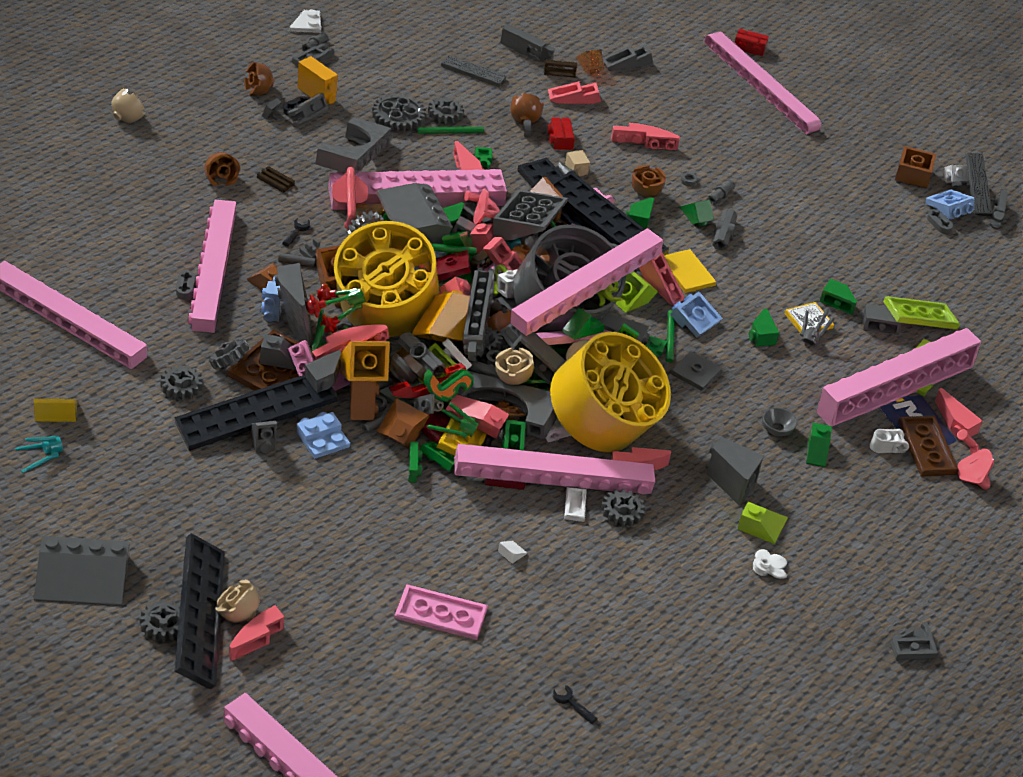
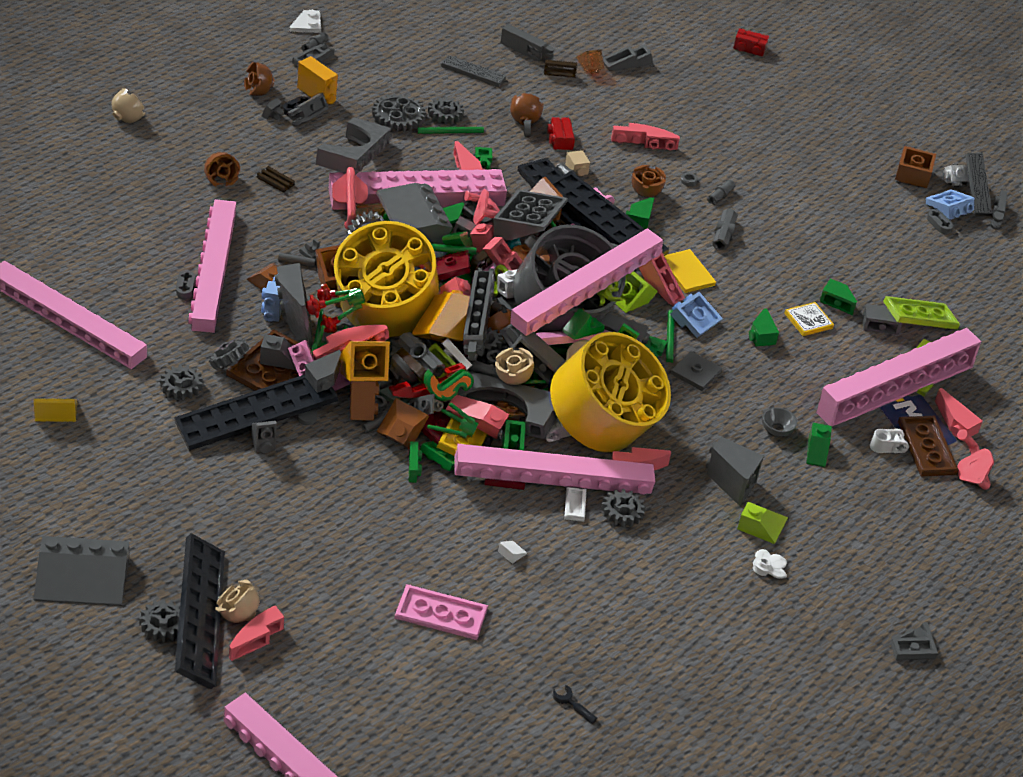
teal plant [15,436,63,473] -> none
black piece [282,218,310,247] -> none
light blue plate [297,412,350,459] -> none
coral slope [548,82,601,104] -> none
green slope [679,199,714,227] -> none
bright pink beam [704,32,821,134] -> none
dark grey plant [800,307,835,346] -> none

